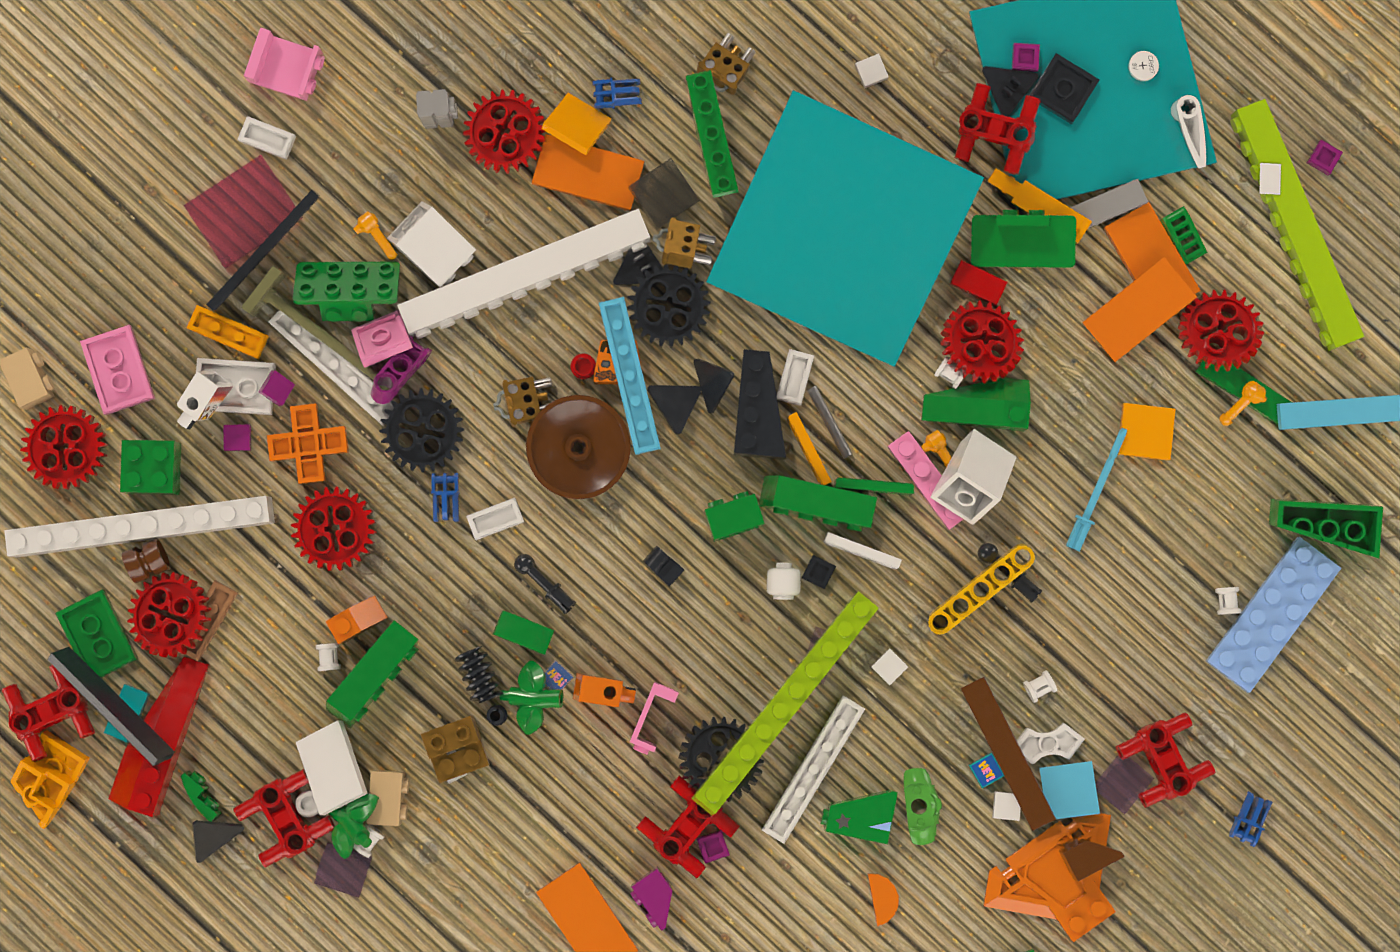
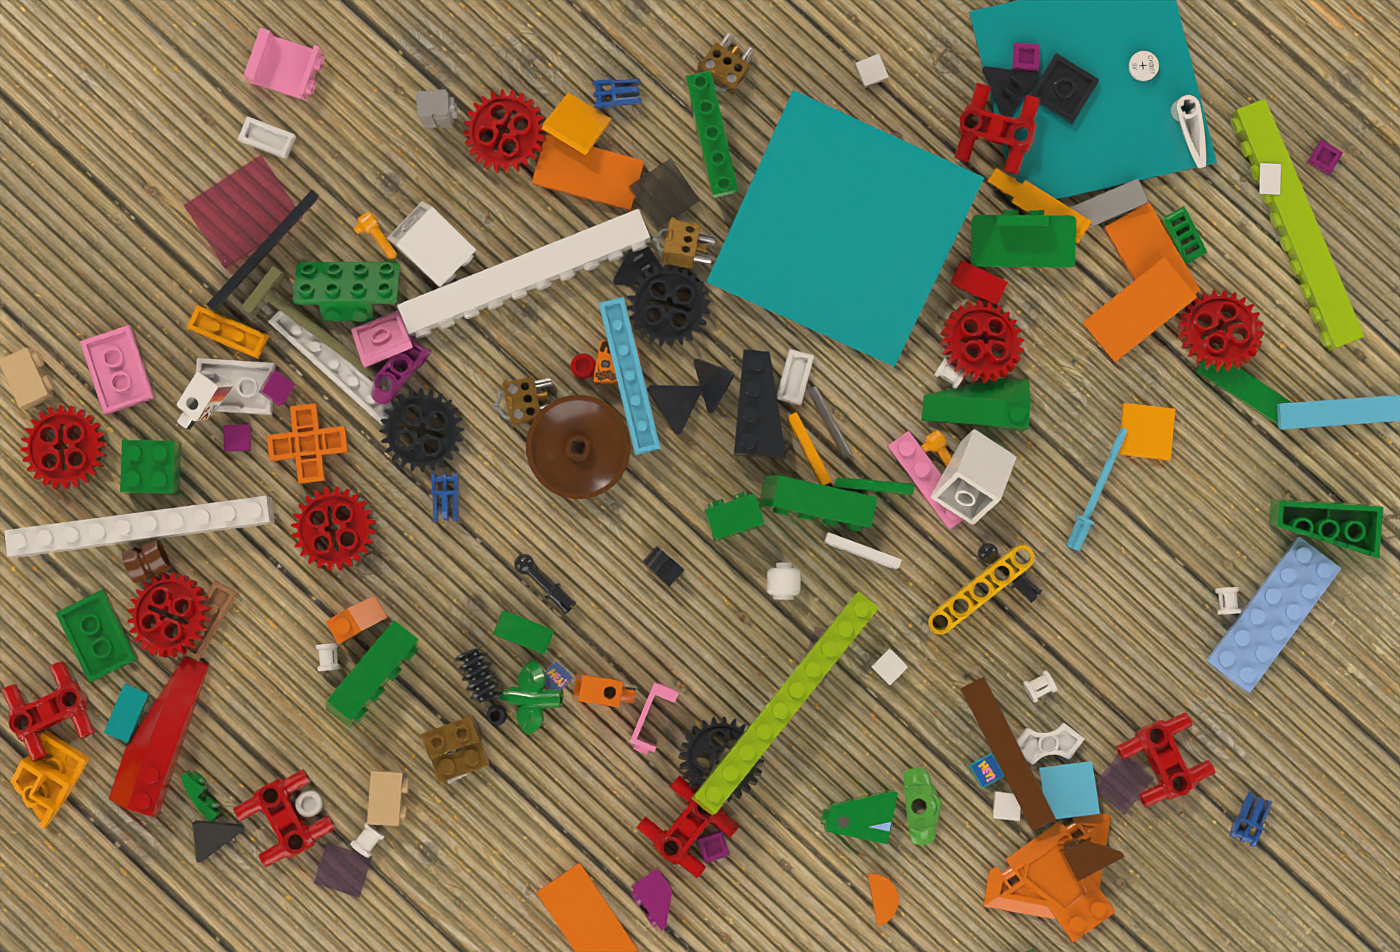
black tile [47,647,175,766] -> none
white tile [296,720,368,815] -> none
green plant [328,794,379,859] -> none
white tile [466,498,524,541] -> none
white tile [762,695,865,844] -> none
black tile [801,555,836,590] -> none
light orange piece [1219,381,1267,426] -> none

